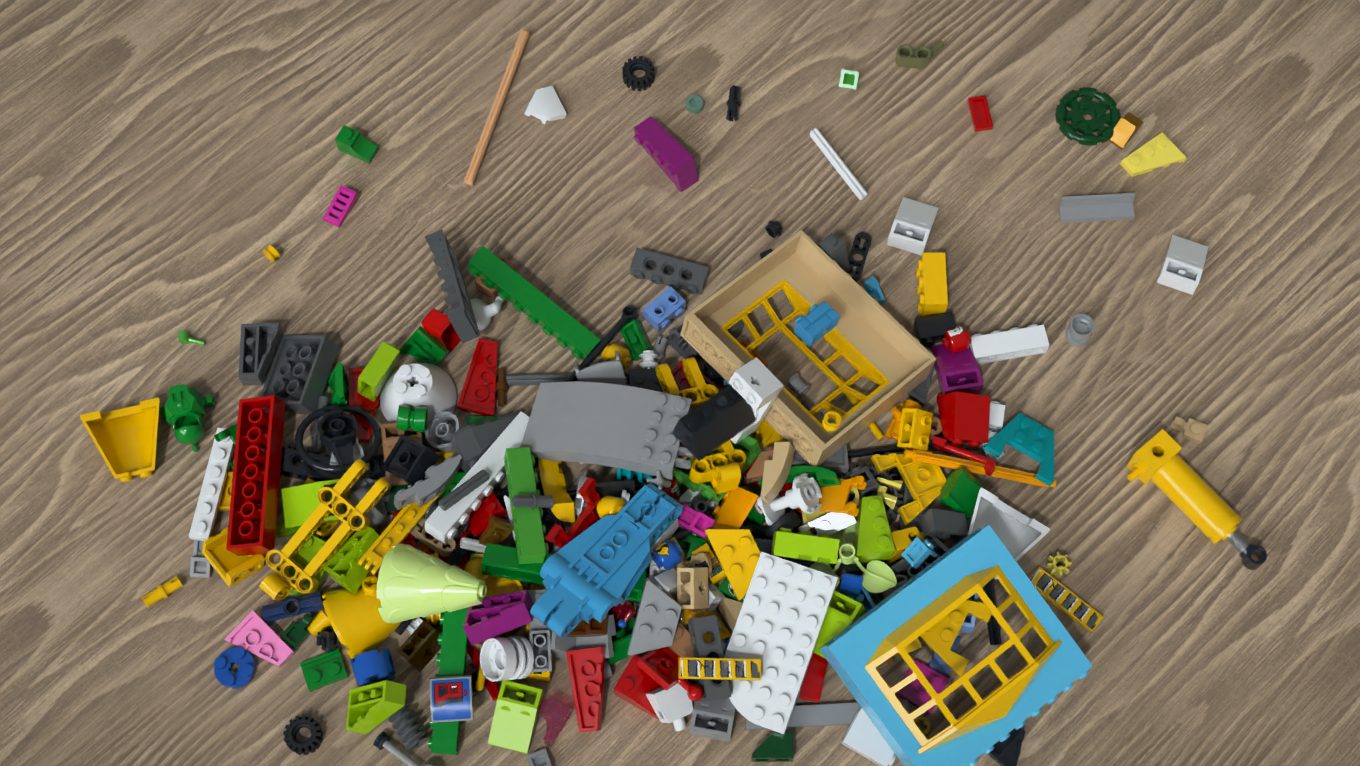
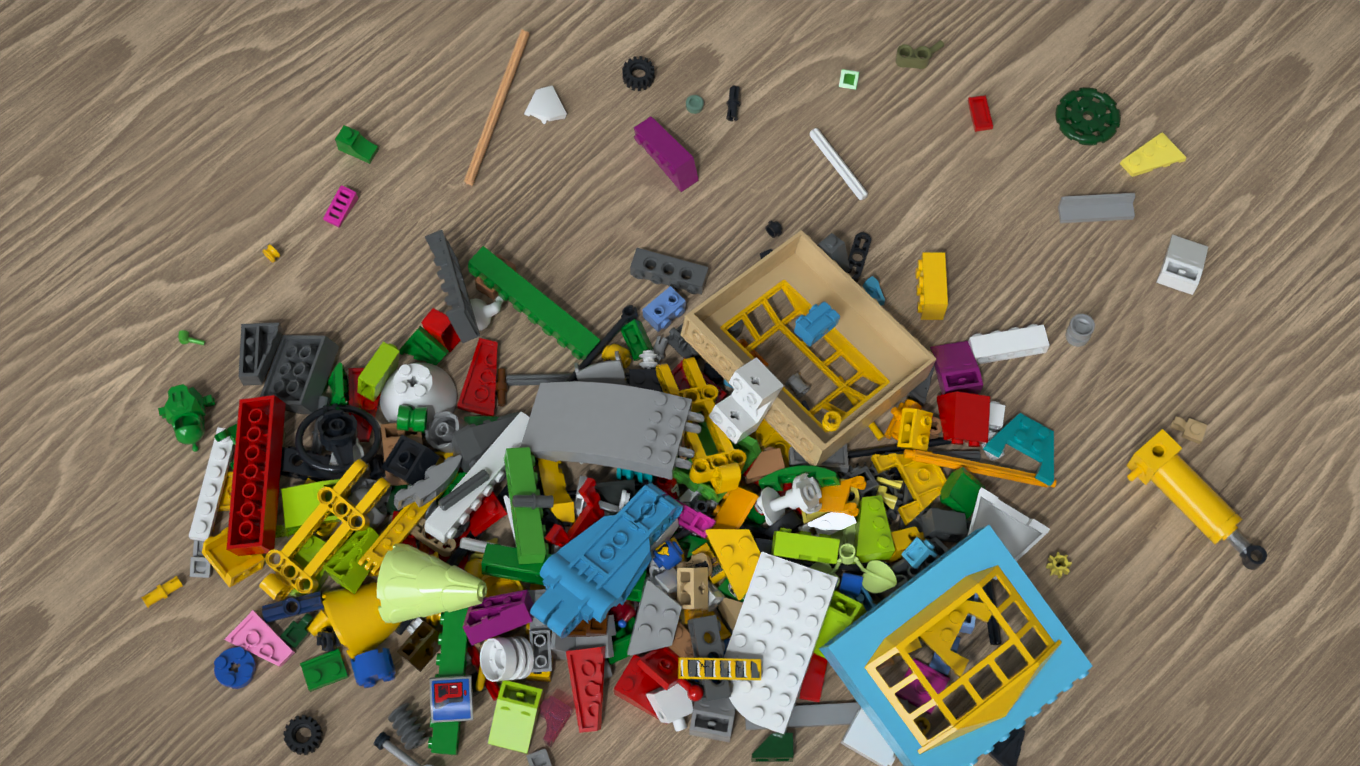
yellow cone [80,397,160,483] -> none
lime wedge [346,680,406,734] -> none
yellow bush [362,576,378,596] -> none
pearl gold slope [479,514,513,546] -> none
yellow head [597,496,626,519] -> none
light grey bar [646,470,671,490] -> none
black slope [672,385,755,461] -> none
tan slope [761,442,795,505] -> none
white slope [887,197,938,256] -> none
black brick [913,311,956,347] -> none
red hinge [932,436,997,476] -> none
red head [942,326,971,354] -> none
tile [1029,567,1104,634] -> none
slope [1108,112,1143,150] -> none

